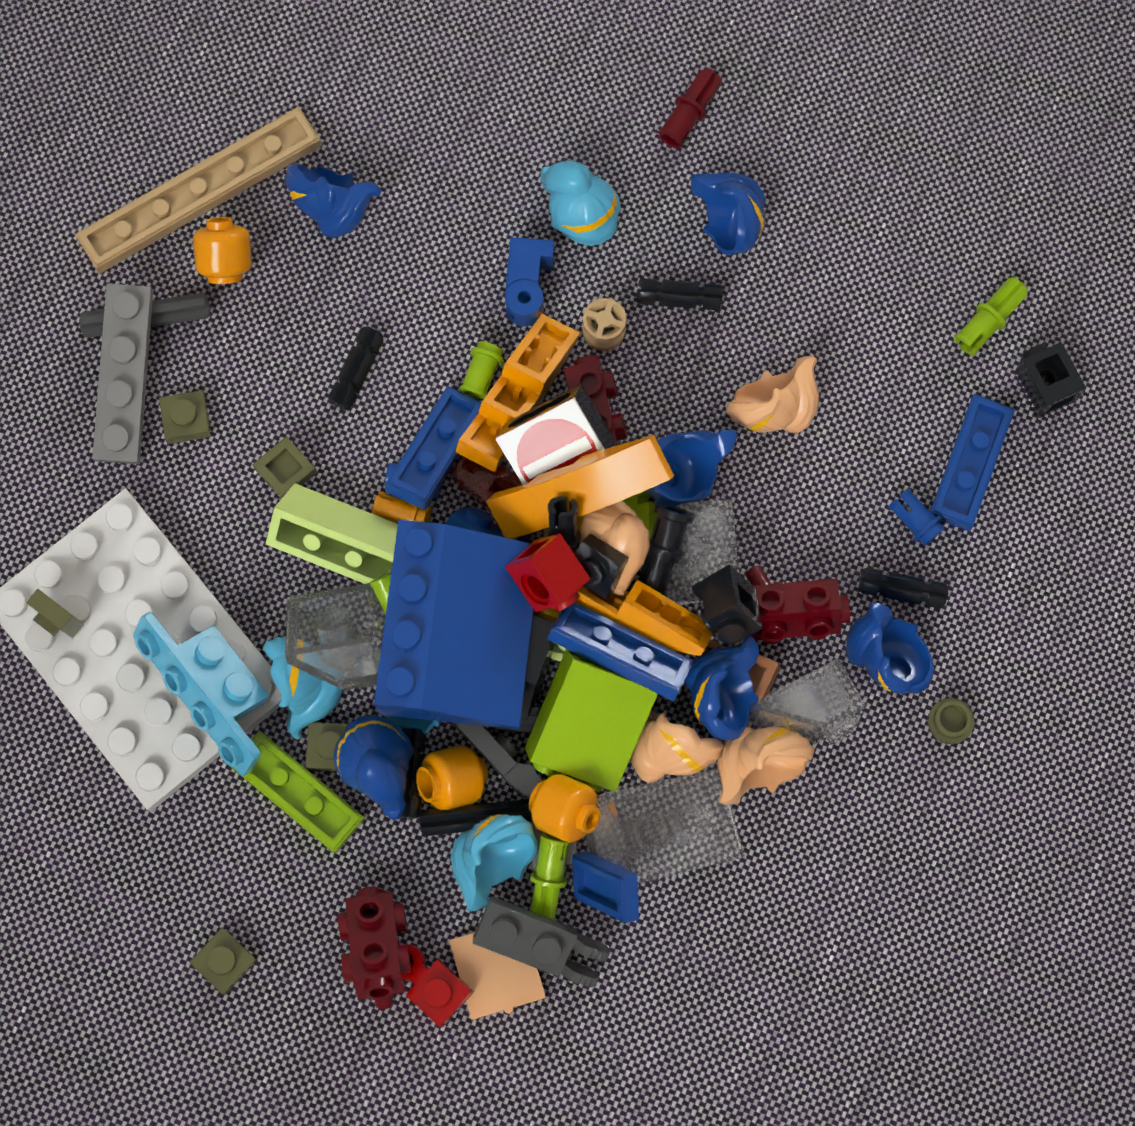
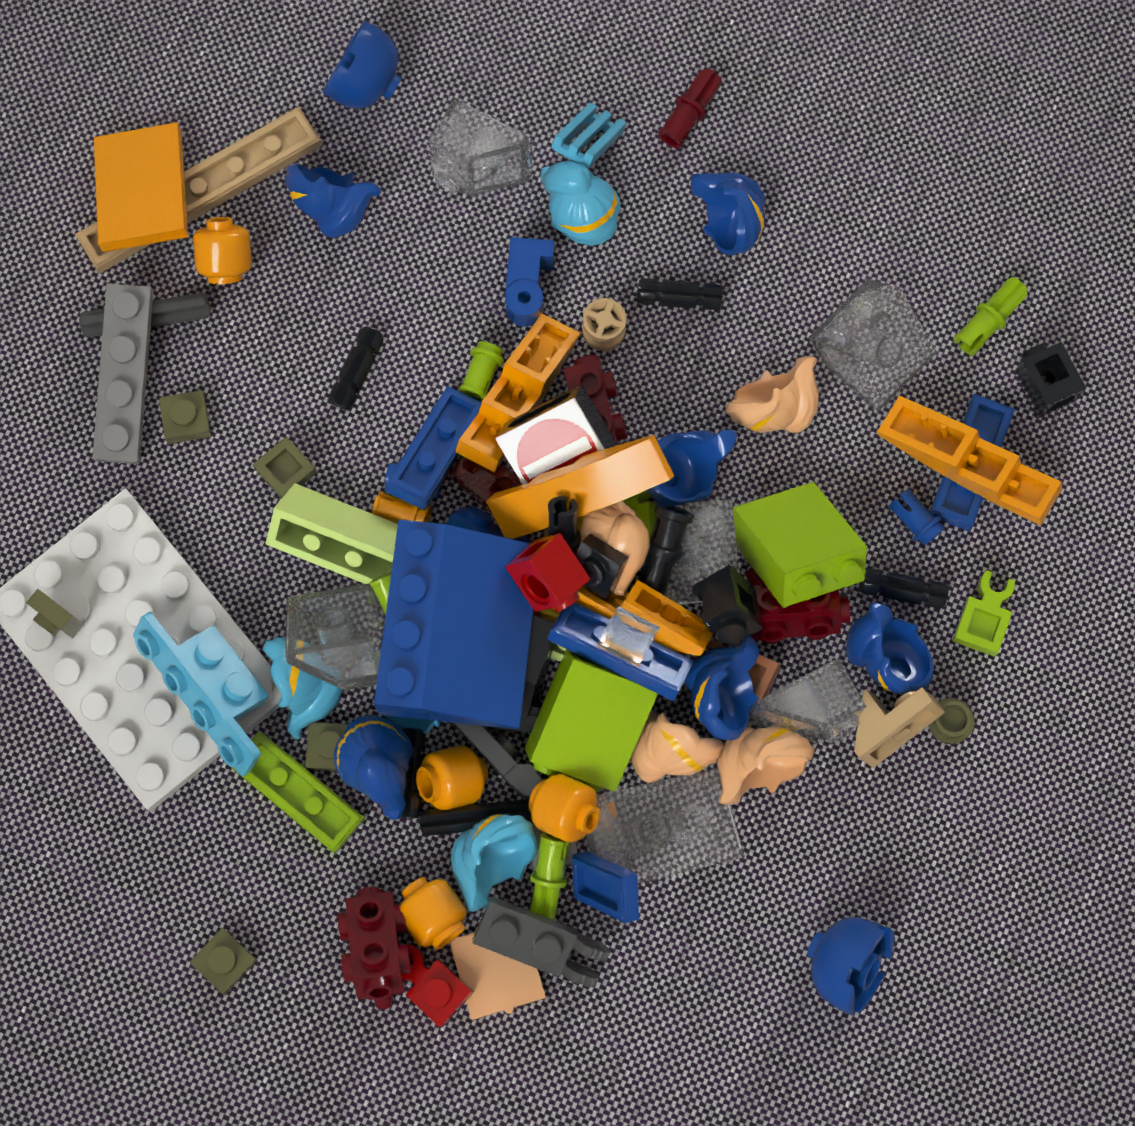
none -> light orange tile [94,122,188,252]
none -> blue cylinder [322,20,402,109]
none -> light orange head [400,877,467,950]
none -> clear slope [428,98,532,196]
none -> medium azure tile [551,102,627,168]
none -> clear tile [597,606,660,667]
none -> lime brick [732,482,867,608]
none -> blue cylinder [807,917,895,1016]
none -> clear slope [809,278,937,412]
none -> tan slope [854,687,945,768]
none -> light orange slope [877,395,1062,526]
none -> lime plate [952,570,1015,657]

